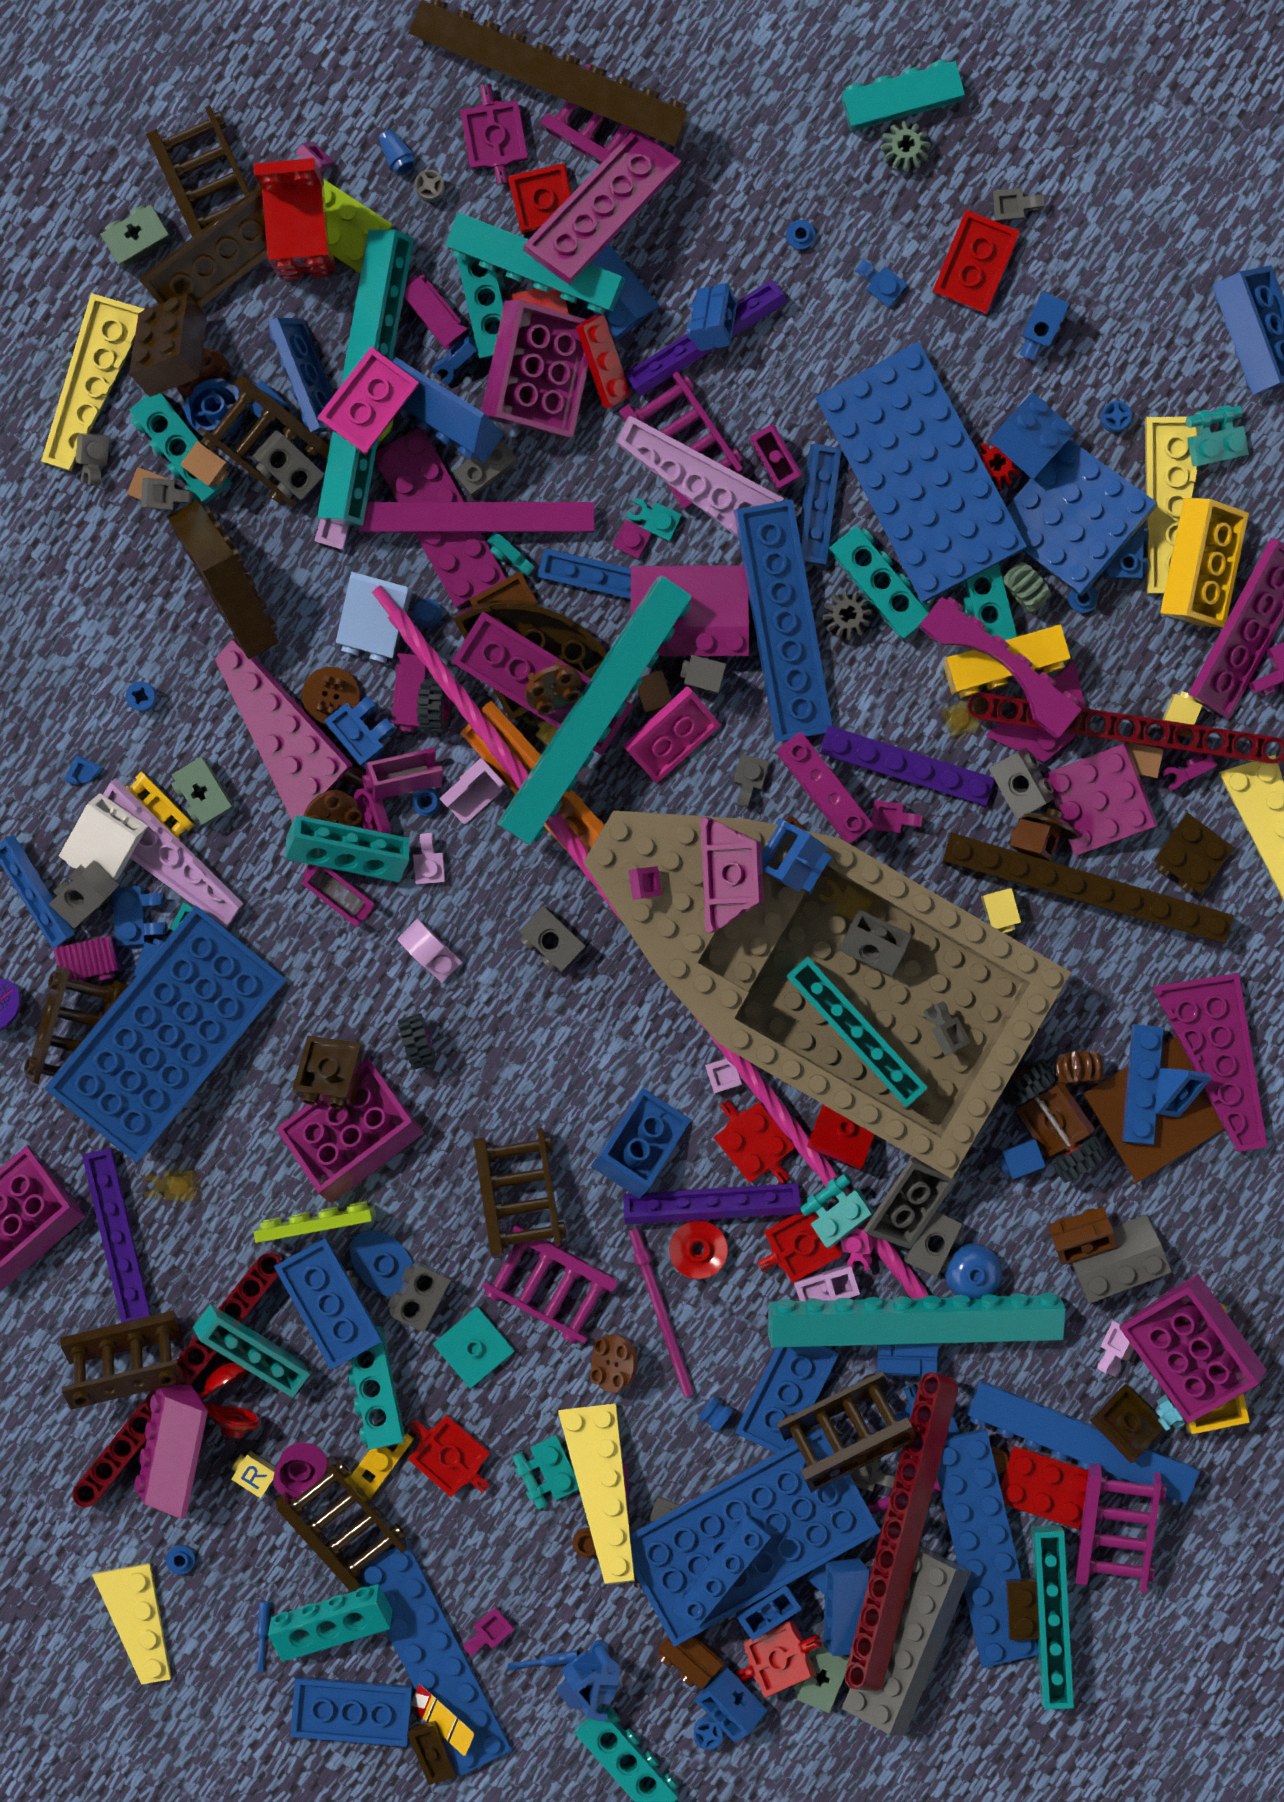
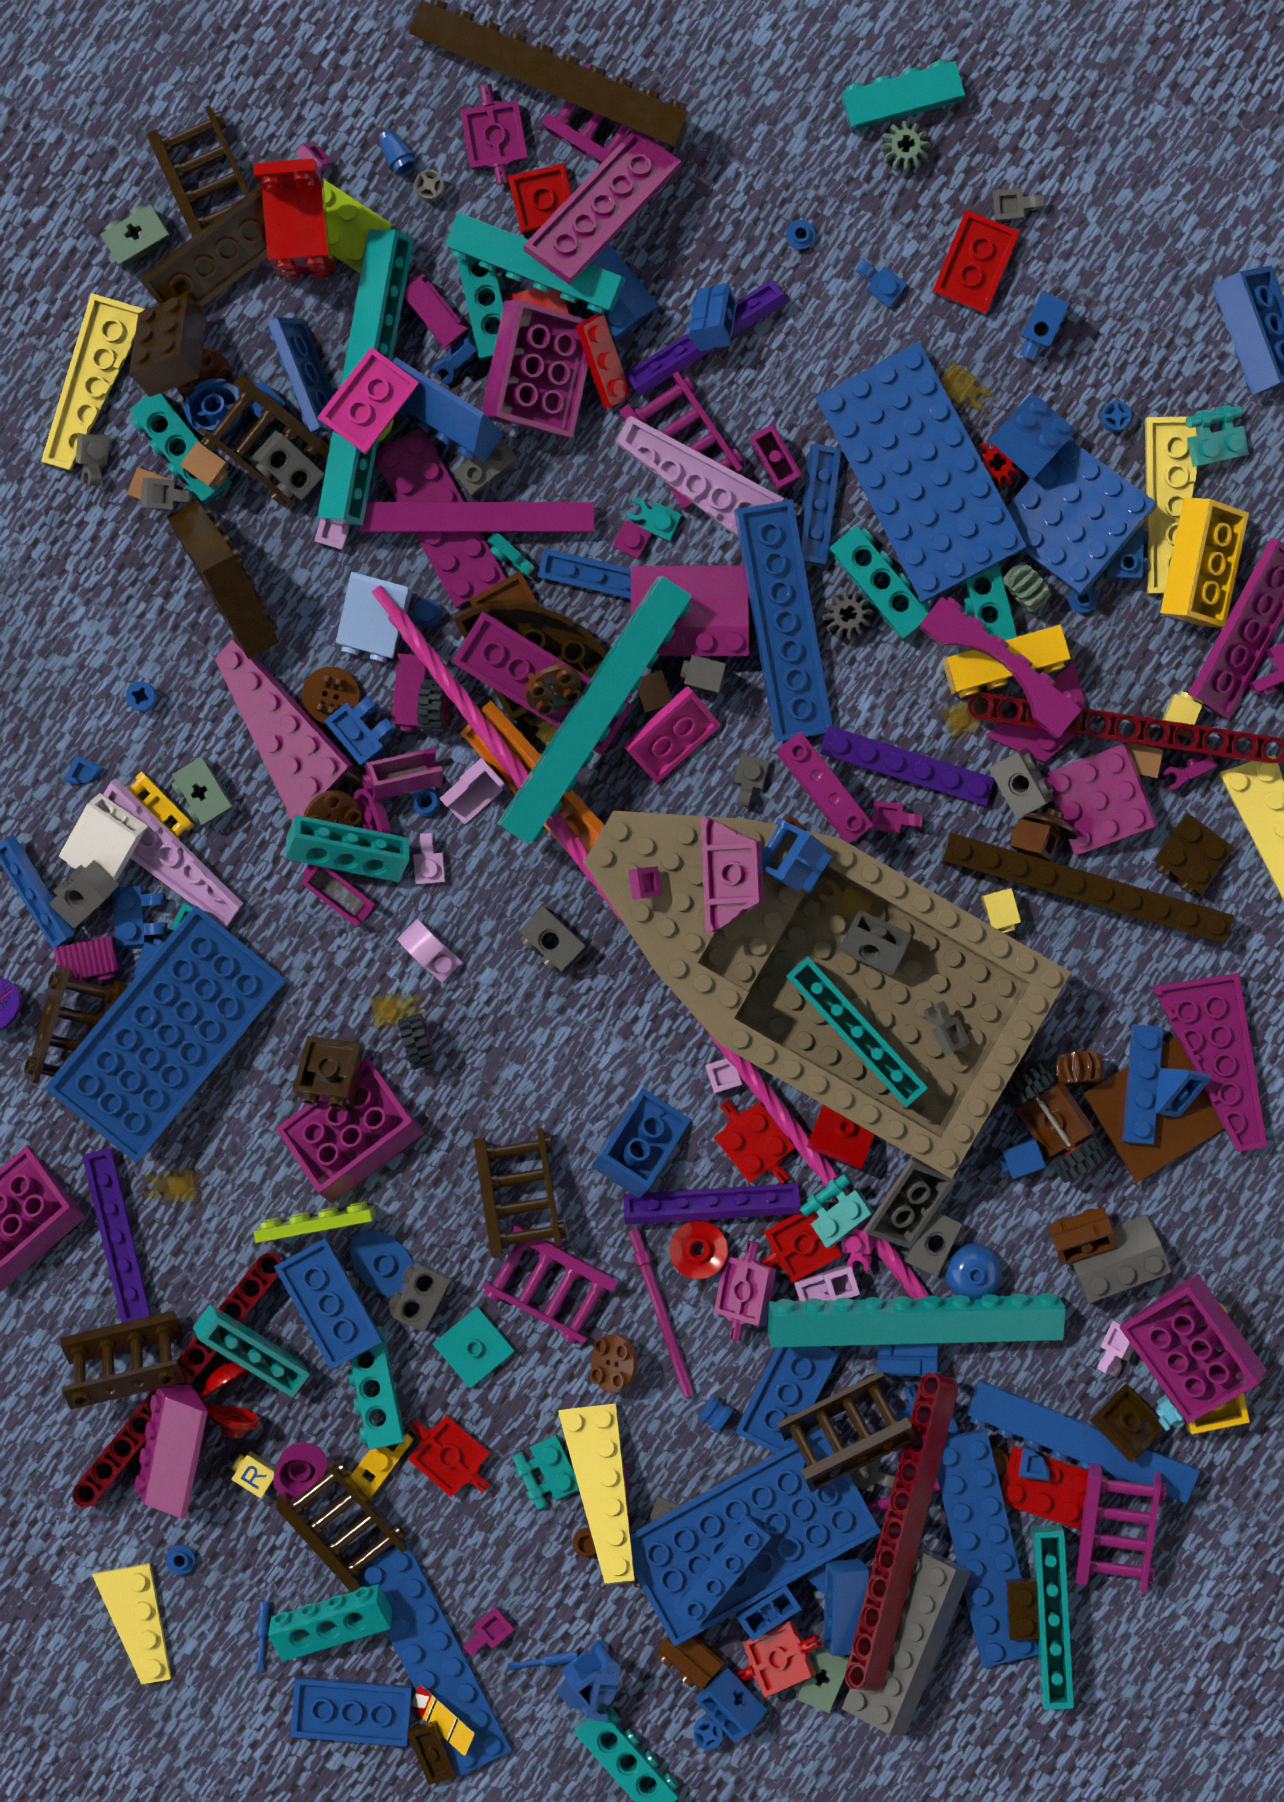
none -> clear yellow plate [371,993,424,1026]
none -> magenta plate [714,1240,777,1341]
none -> clear yellow plate [940,362,991,410]
none -> blue tile [1019,1446,1049,1481]

